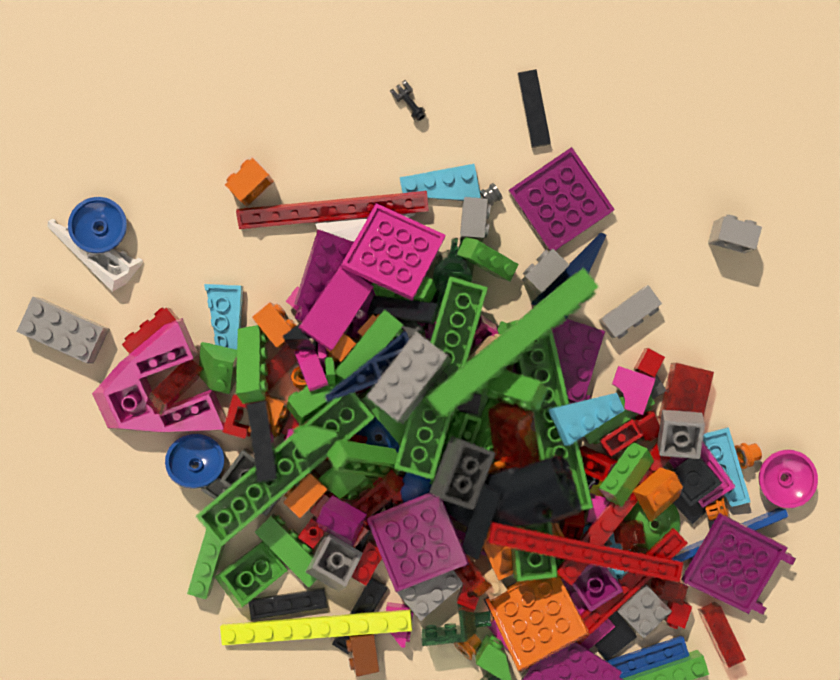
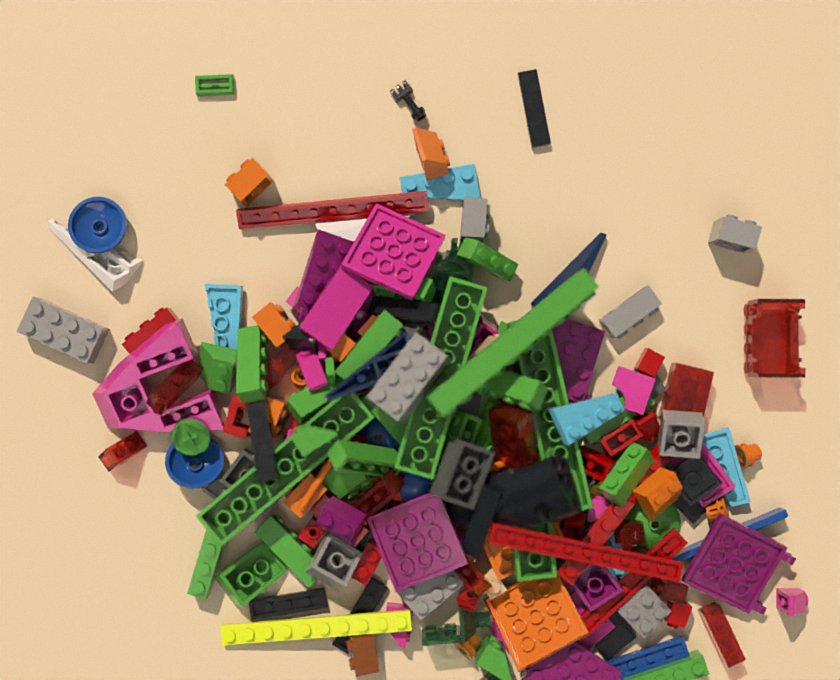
dark grey wheel [480,183,503,206] -> none
magenta plate [508,147,615,251] -> none
light grey brick [522,249,569,295] -> none
dark pink dish [759,450,818,508] -> none
none -> clear red slope [98,431,147,472]
none -> bright green tile [171,418,211,456]
none -> bright green tile [195,74,235,96]
none -> orange bar [298,458,333,511]
none -> orange slope [412,128,451,180]
none -> clear red windscreen [743,299,805,378]
none -> dark pink slope [776,588,808,616]

